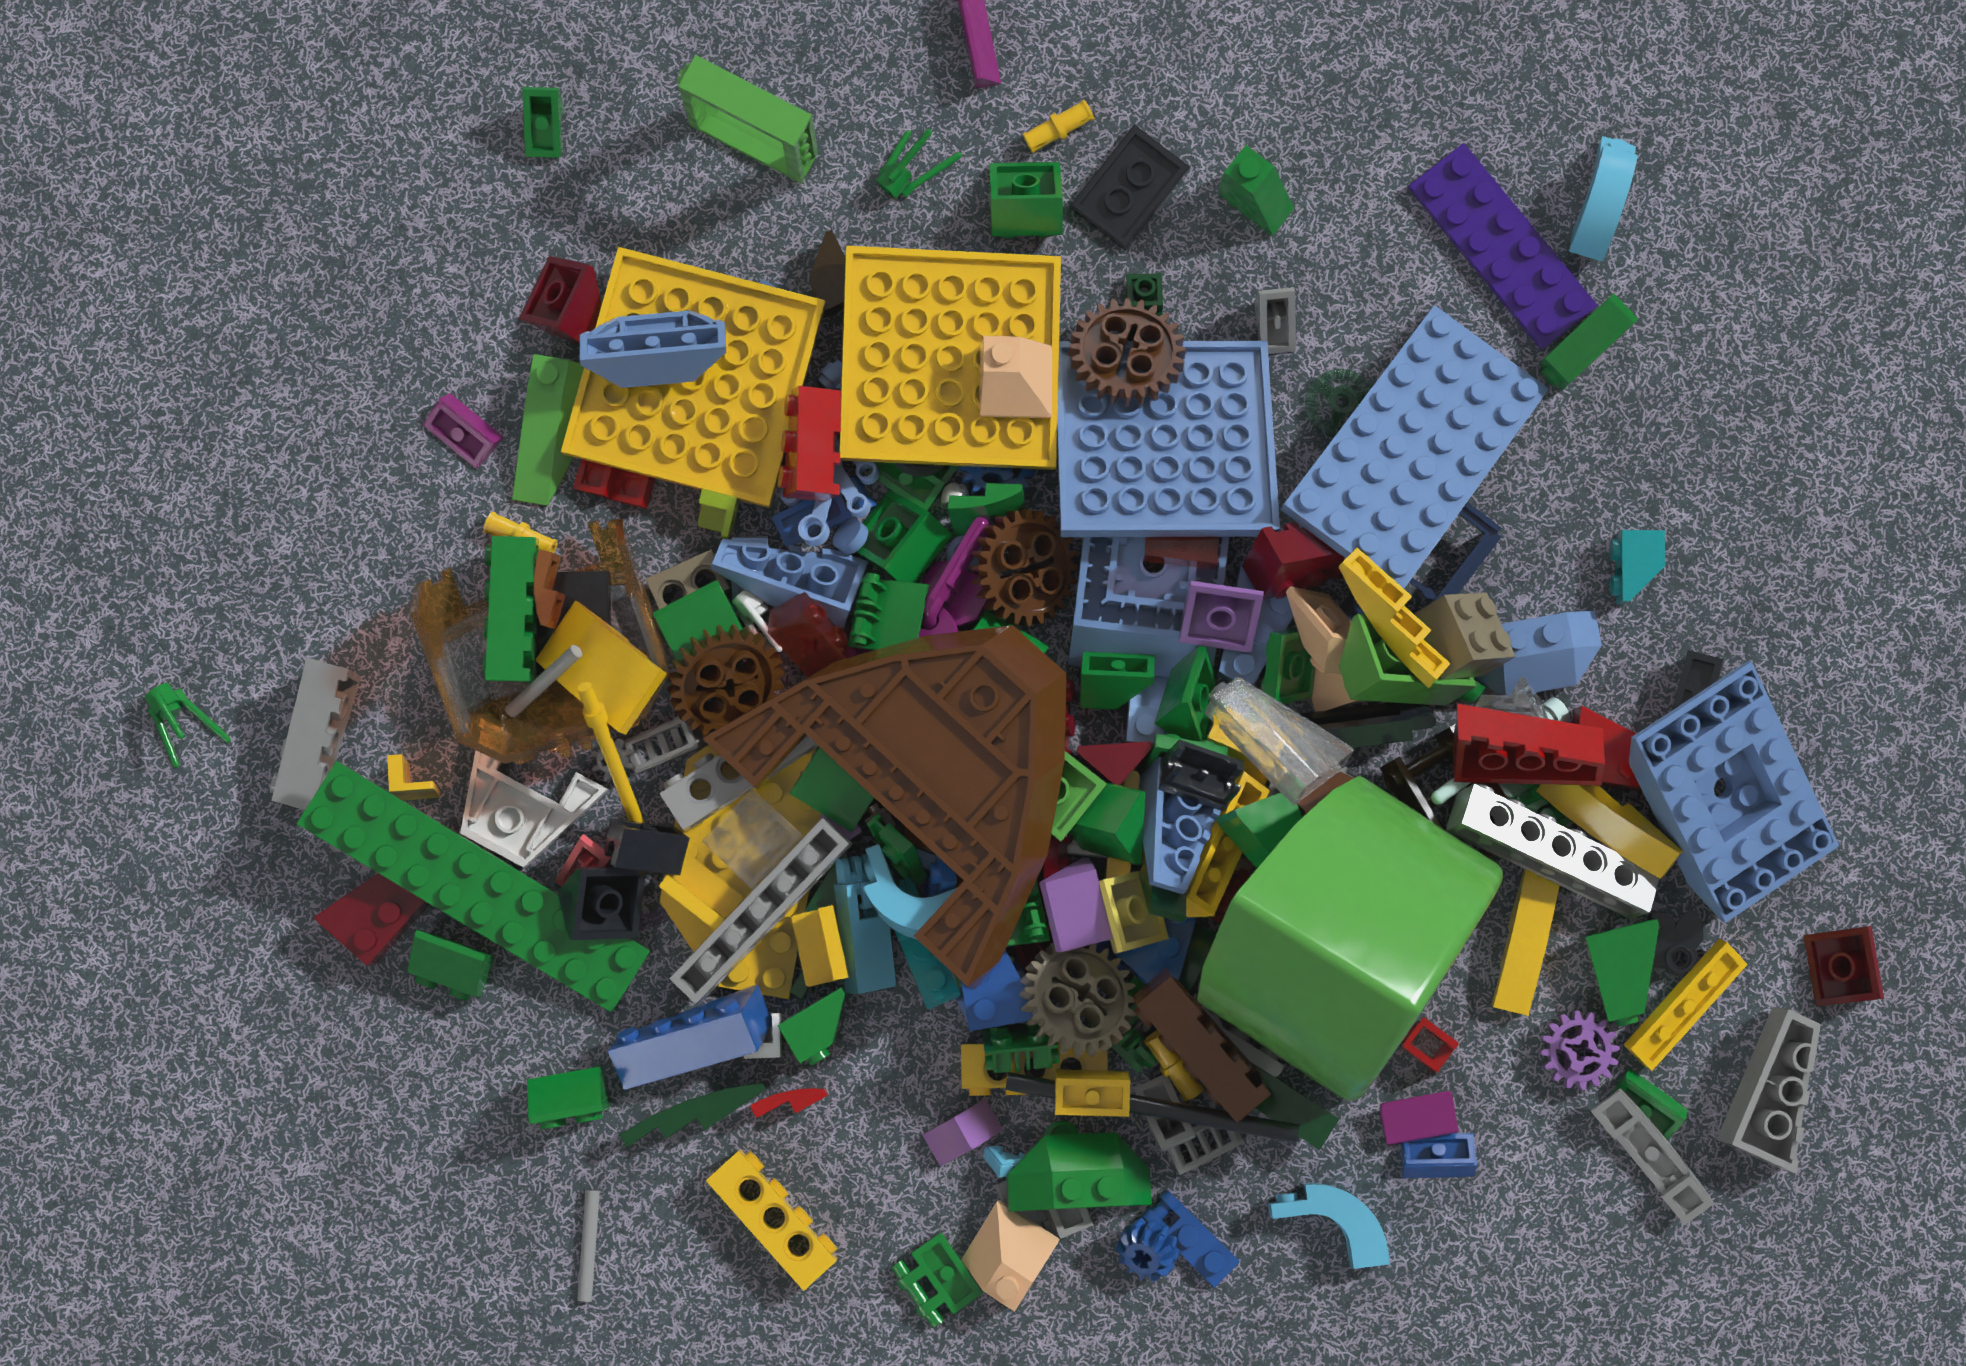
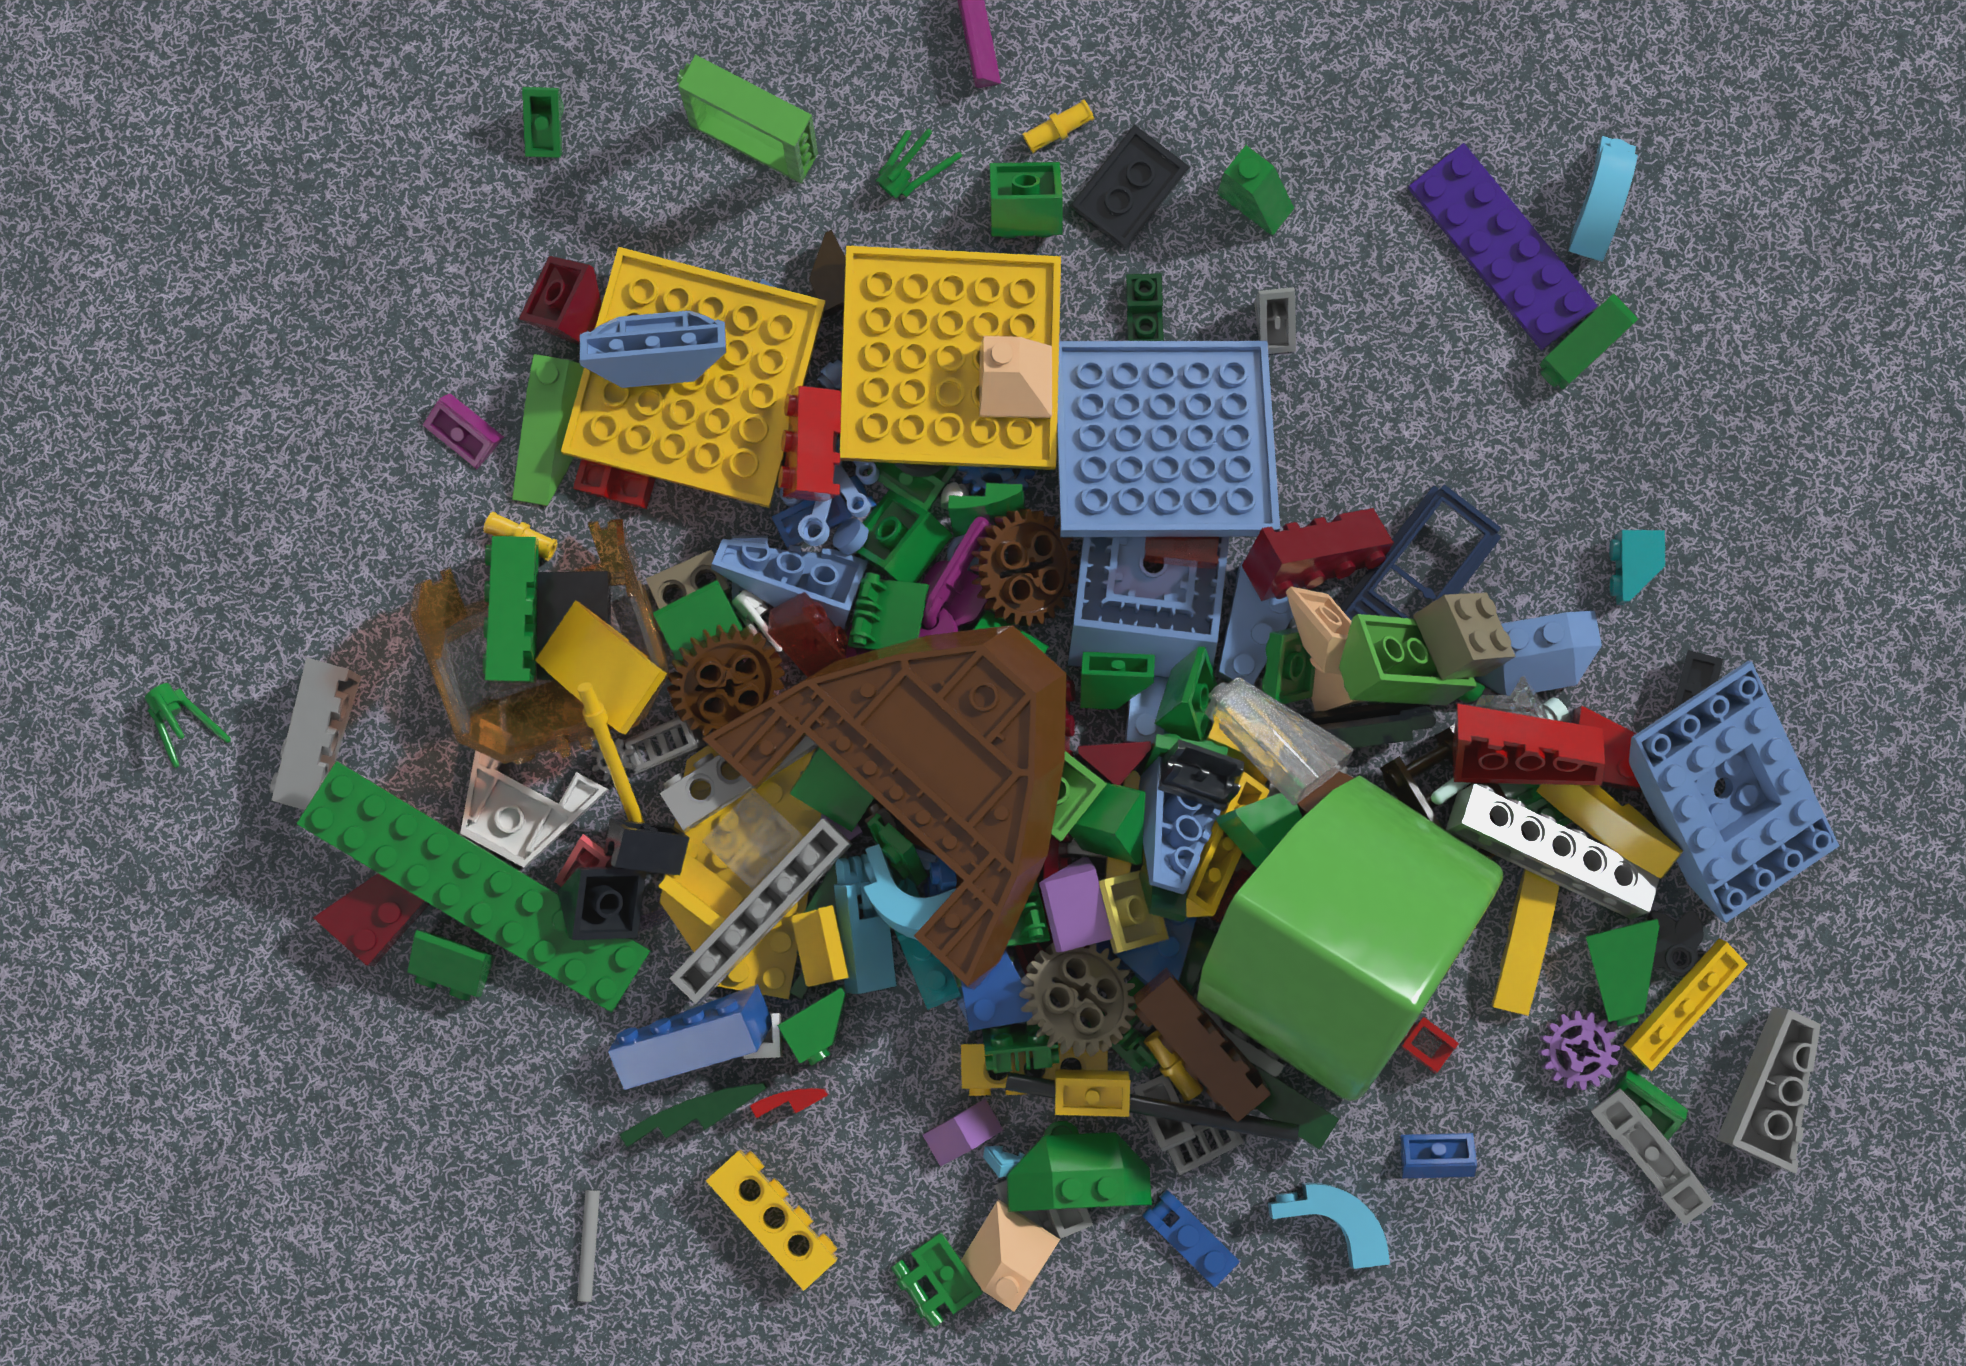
yellow panel [387,754,441,800] -> none
light grey bar [505,645,583,717] -> none
green slope [527,1066,610,1130] -> none
dark orange slope [534,549,565,630] -> none
lime panel [698,489,740,539] -> none
reddish brown gear [1069,298,1186,407] -> none
blue gear [1115,1217,1180,1282] -> none
medium lavender slope [1179,581,1264,653] -> none
medium blue plate [1280,305,1549,589] -> none
clear green piece [1305,369,1372,438] -> none
yellow slope [1339,547,1451,688] -> none
magenta slope [1379,1091,1458,1146] -> none
dark red slope [1803,926,1884,1007] -> none

